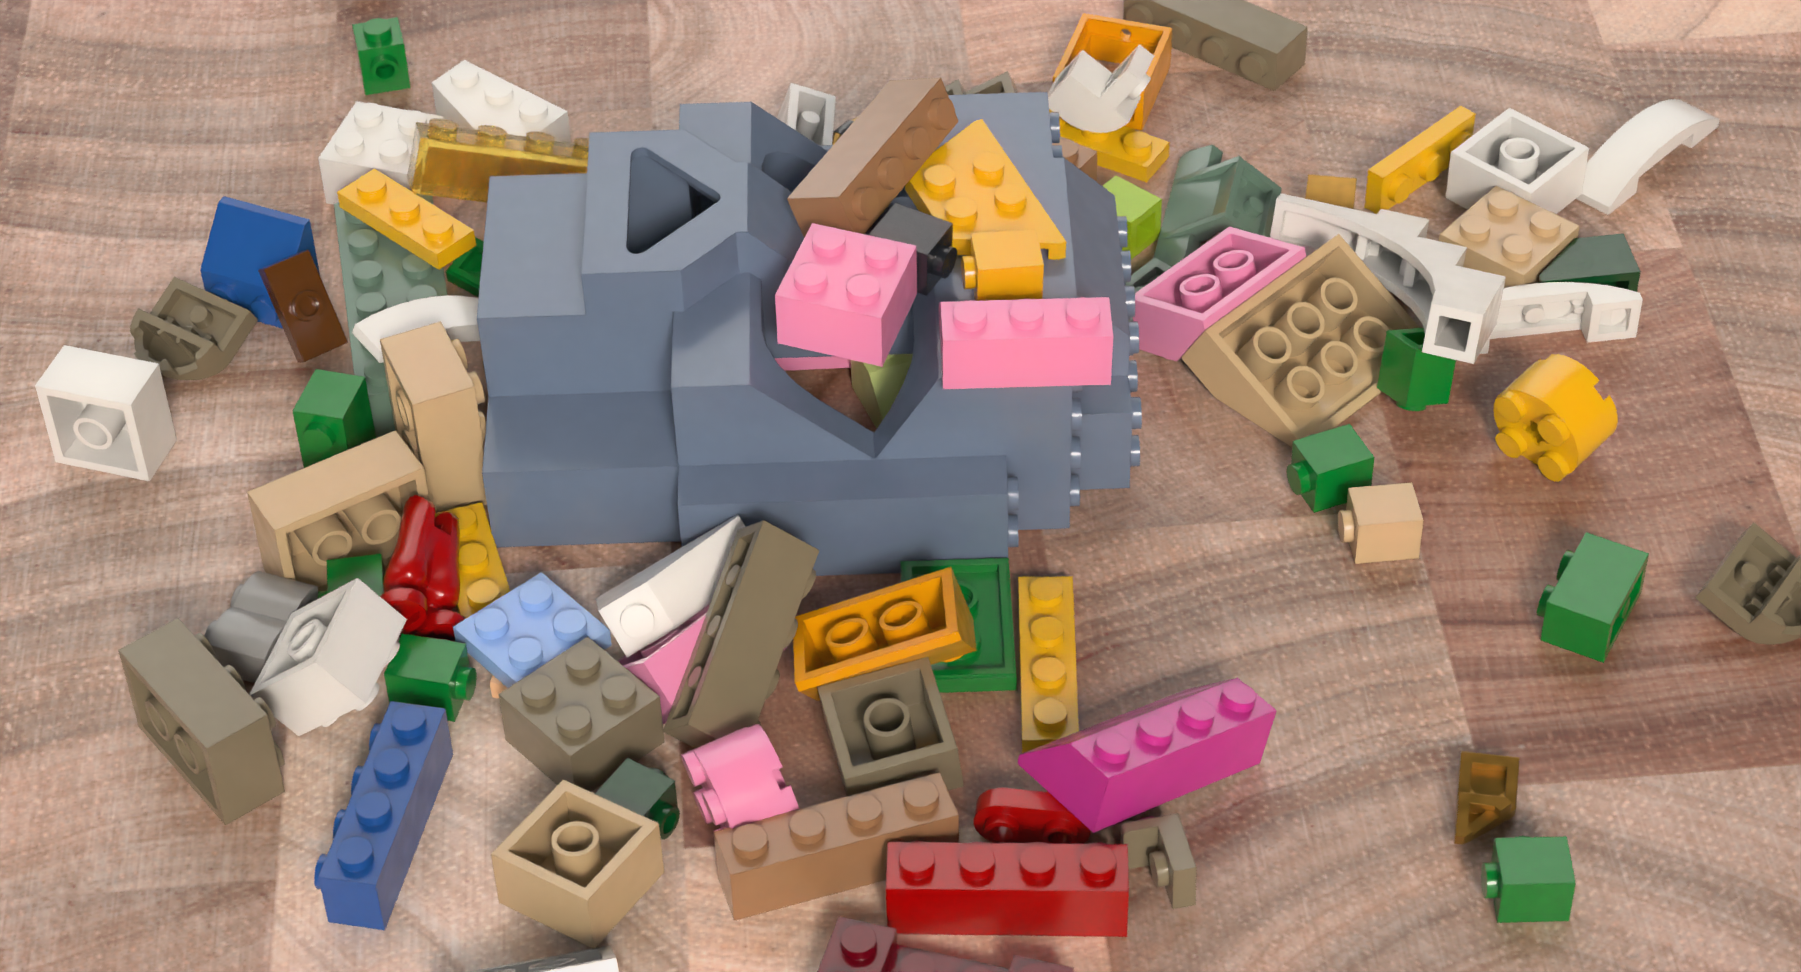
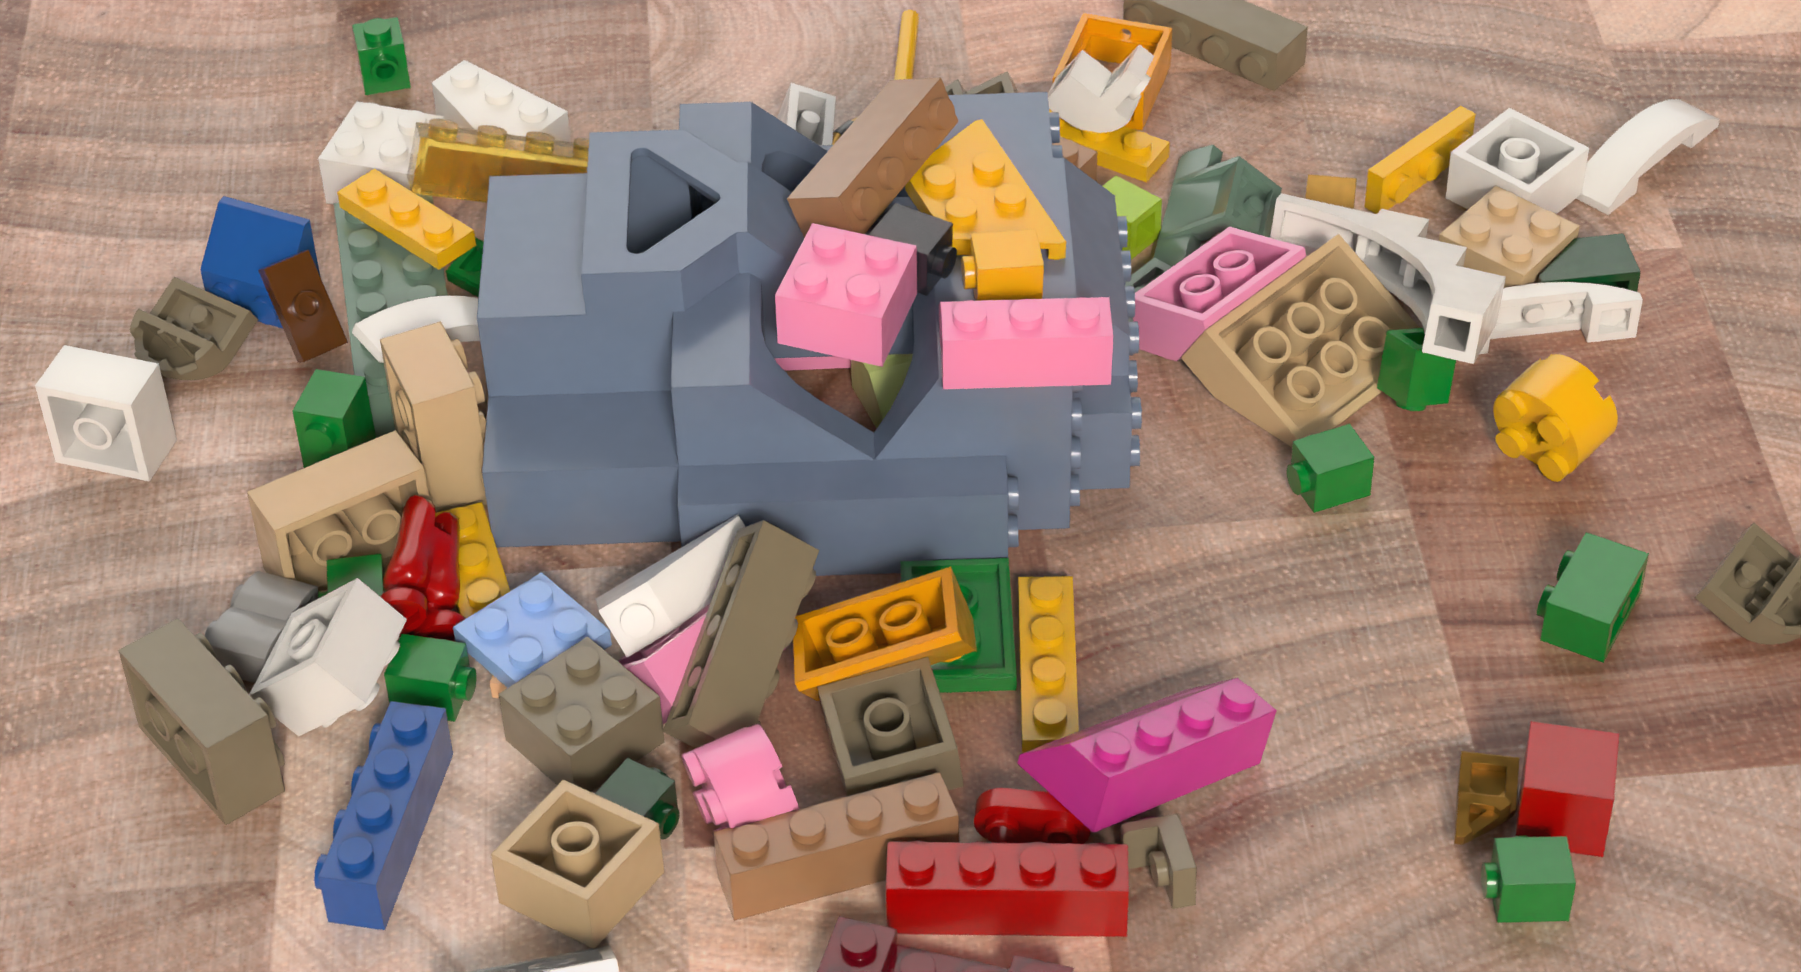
tan brick [1338,482,1423,564] -> none
none -> yellow bar [894,10,919,80]
none -> head [1515,721,1619,857]

